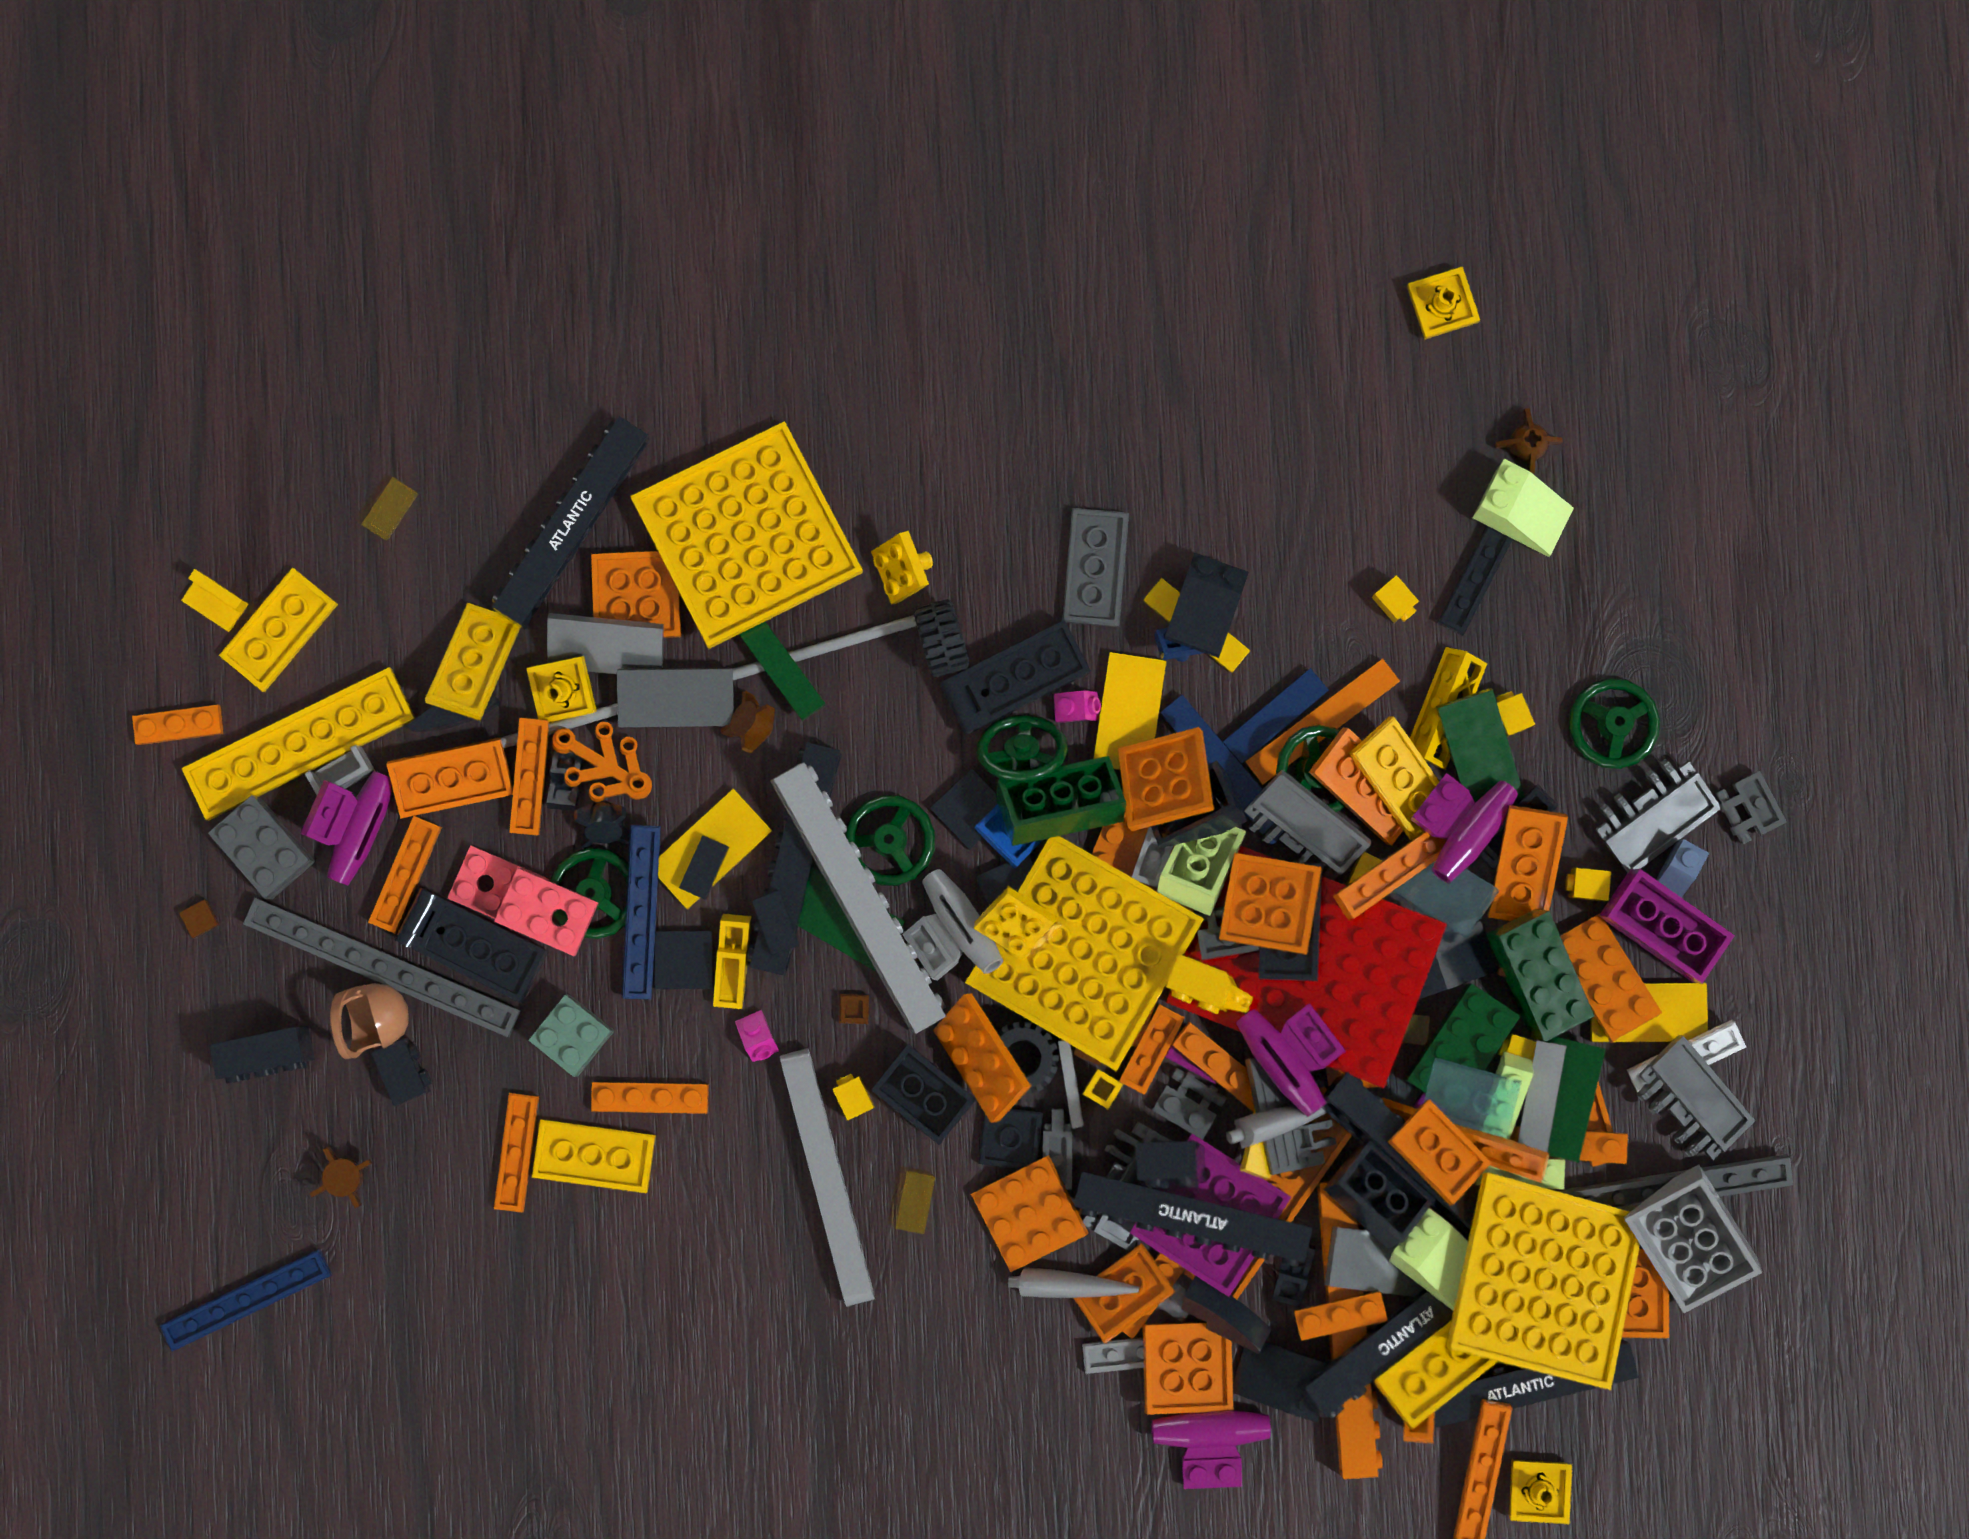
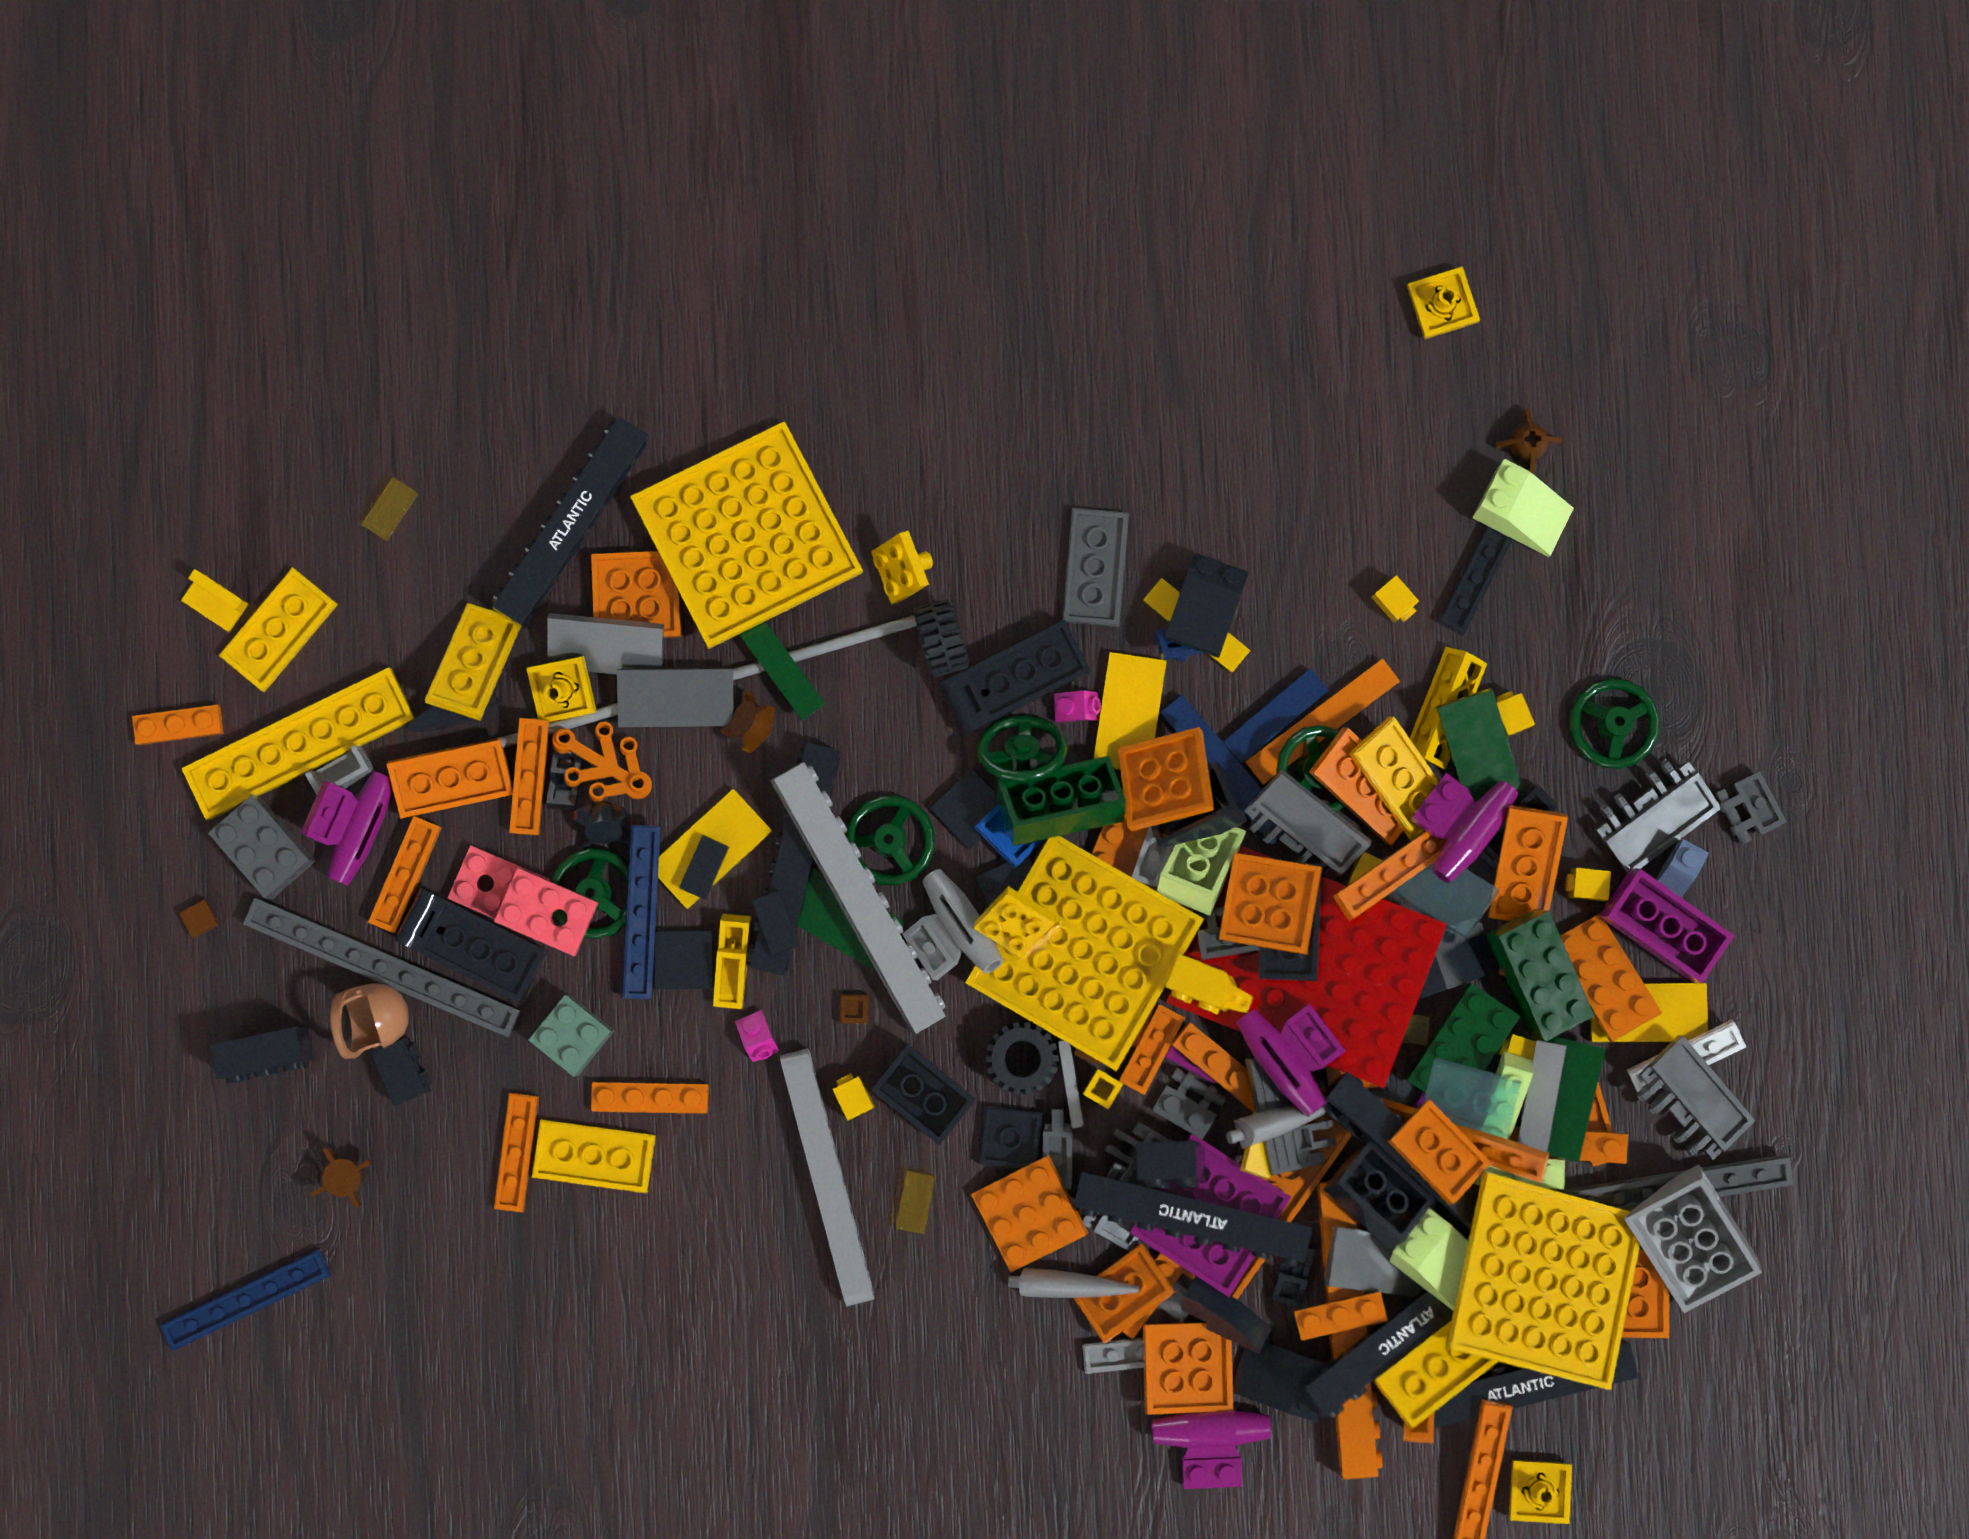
orange plate [933,993,1031,1123] -> none

